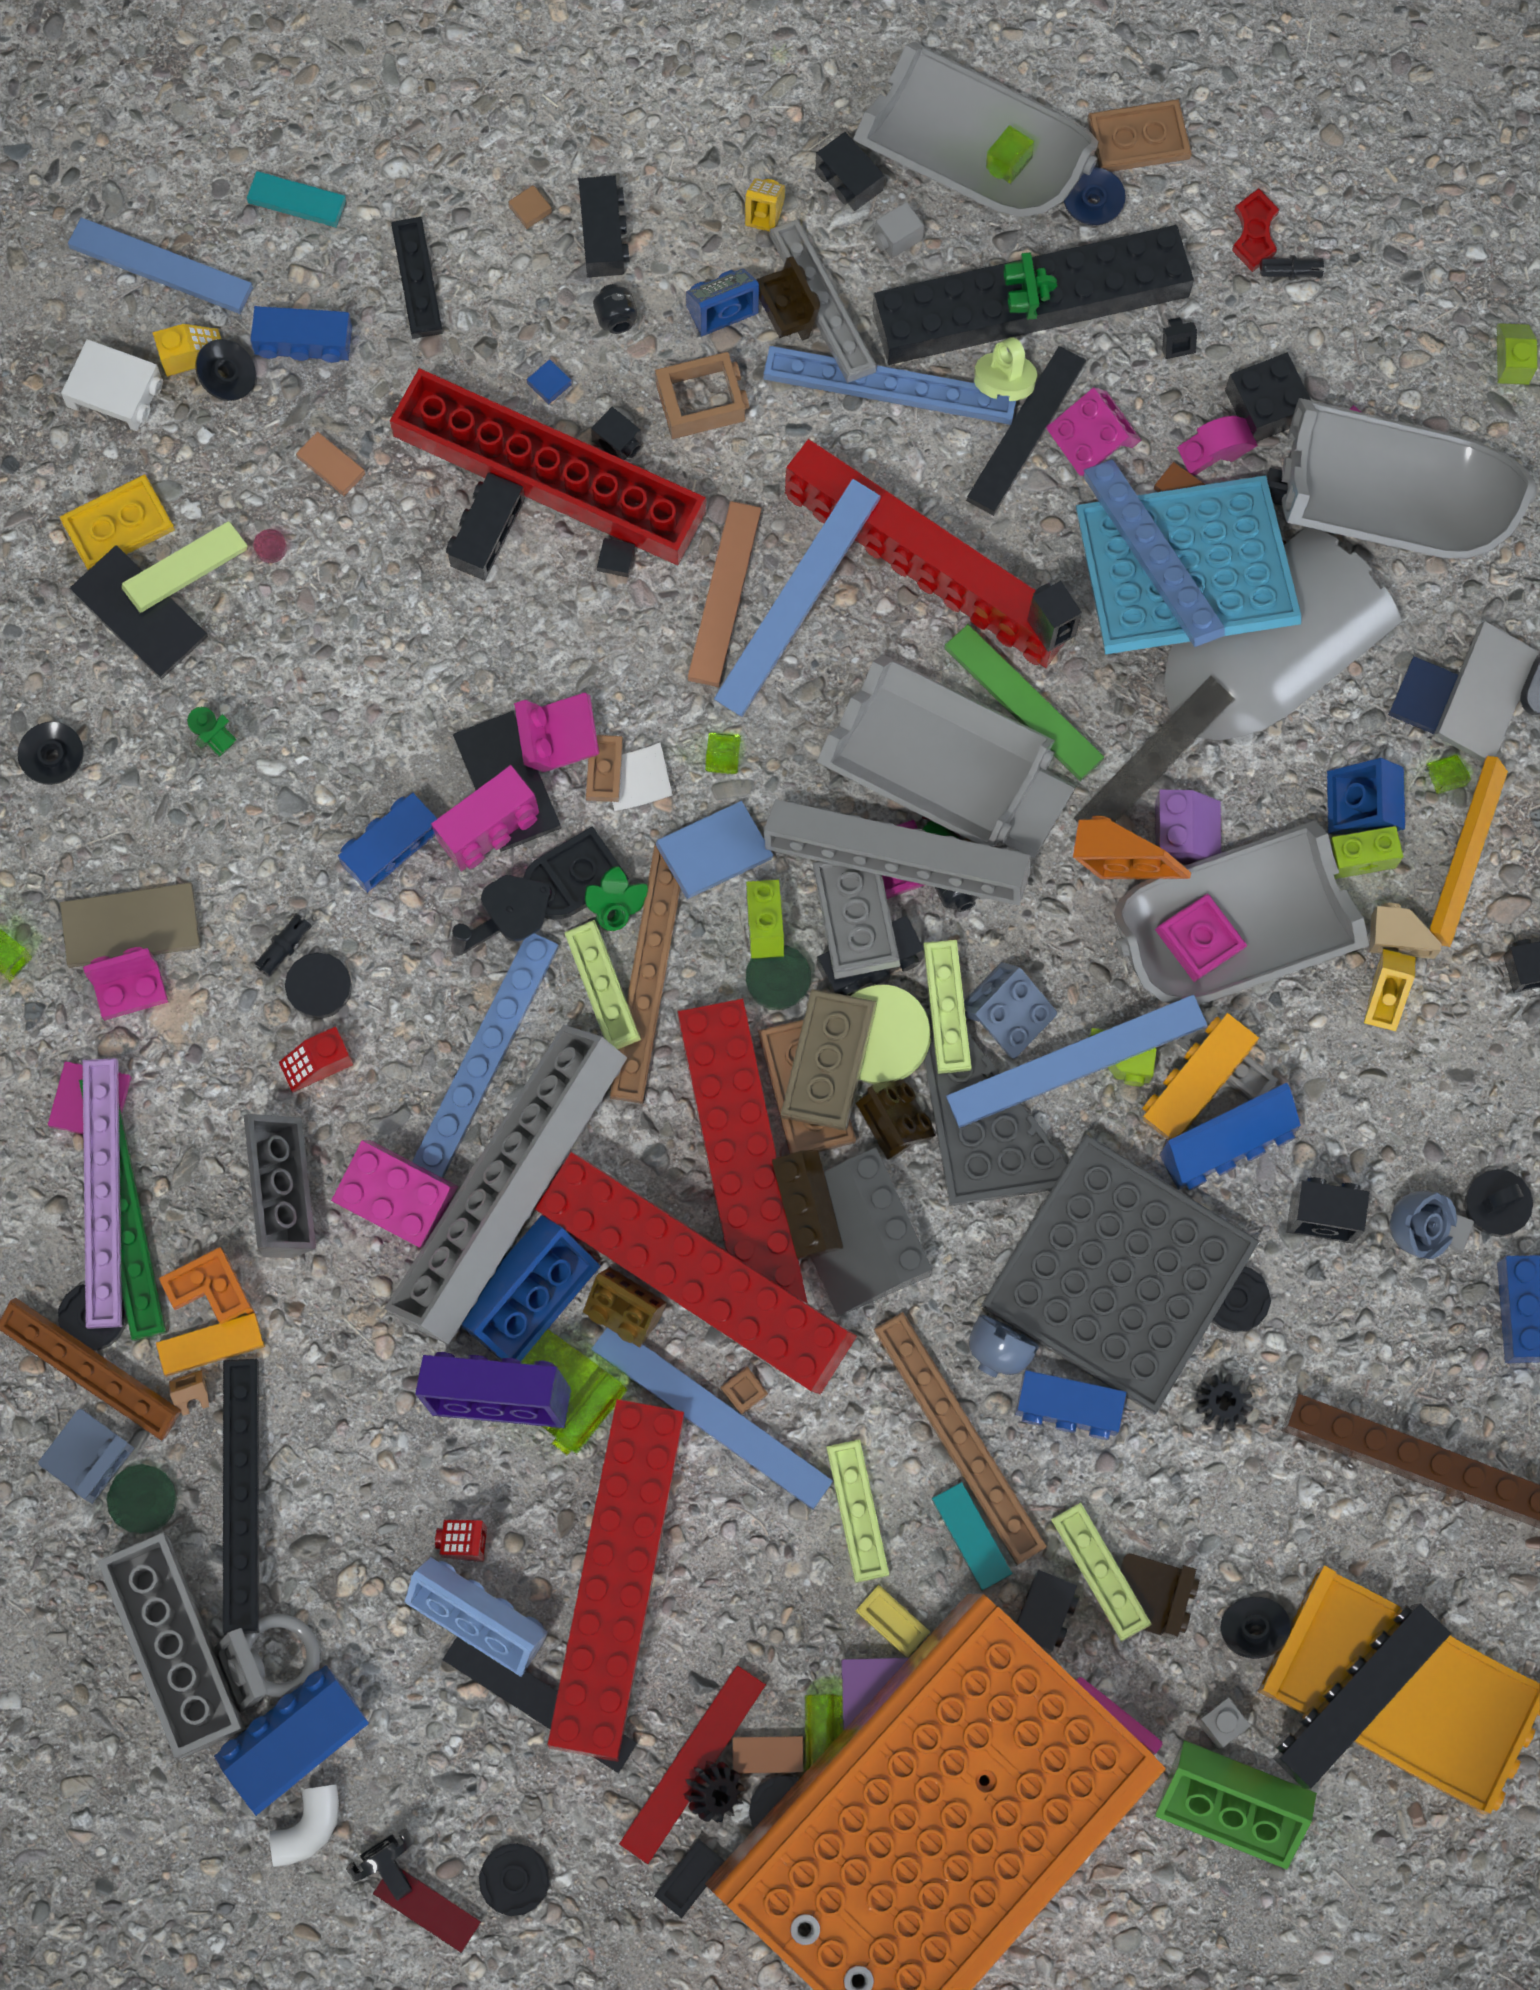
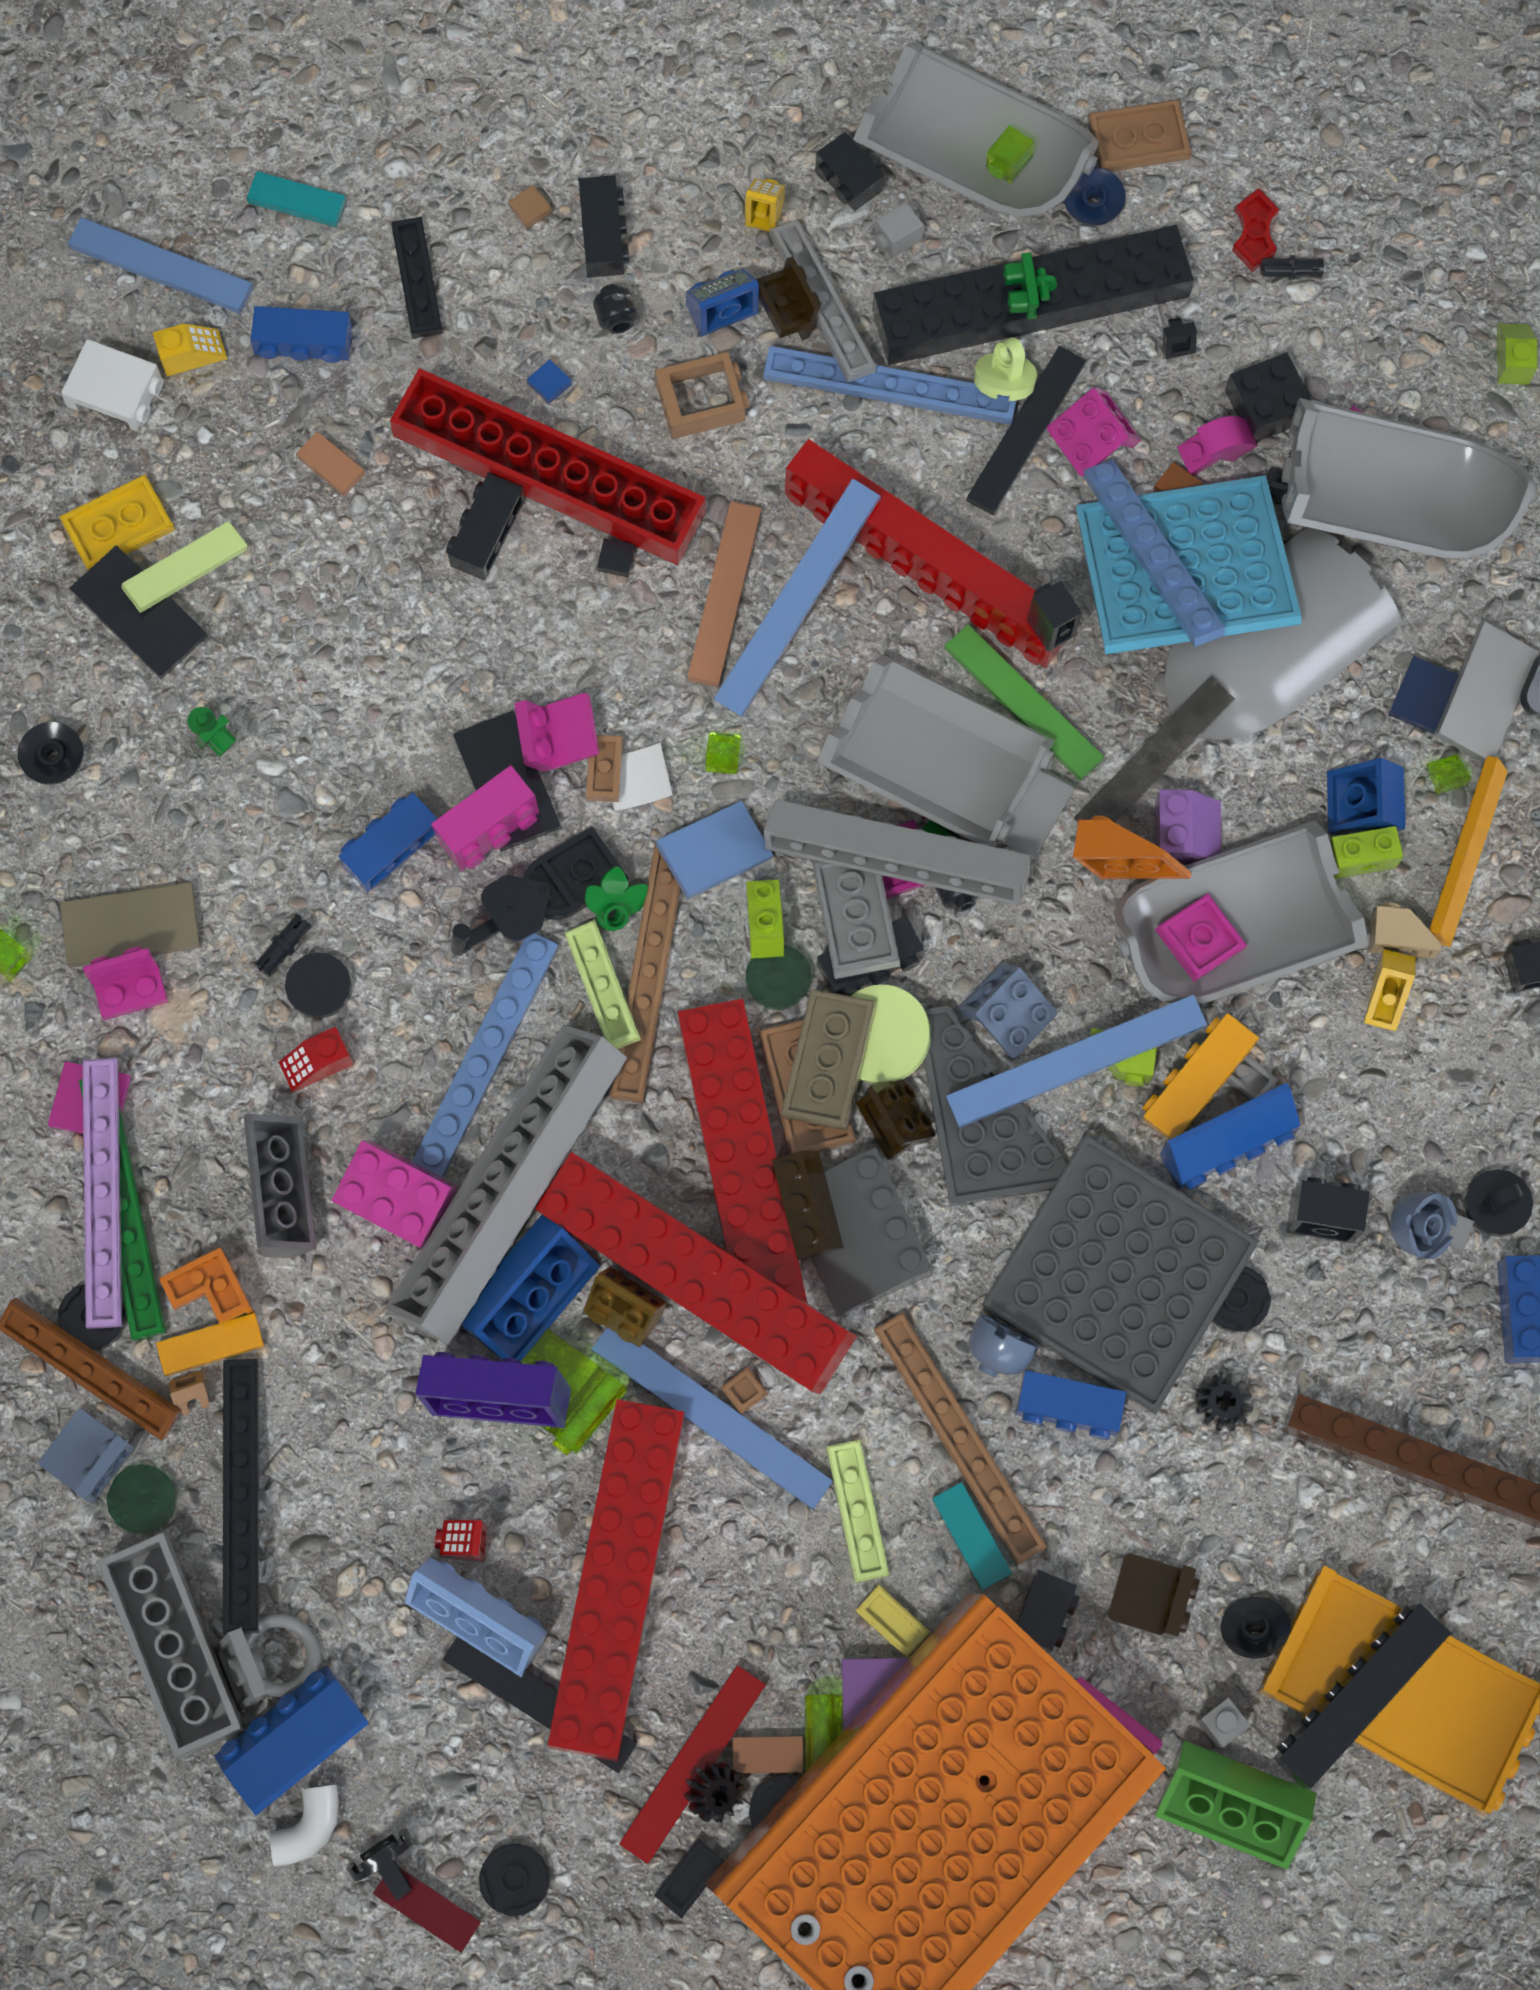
black dish [195,339,256,401] -> none
clear pink tile [253,529,287,563] -> none
black brick [591,406,642,460] -> none
yellowish green tile [923,940,971,1074] -> none
yellowish green tile [1051,1502,1152,1642] -> none

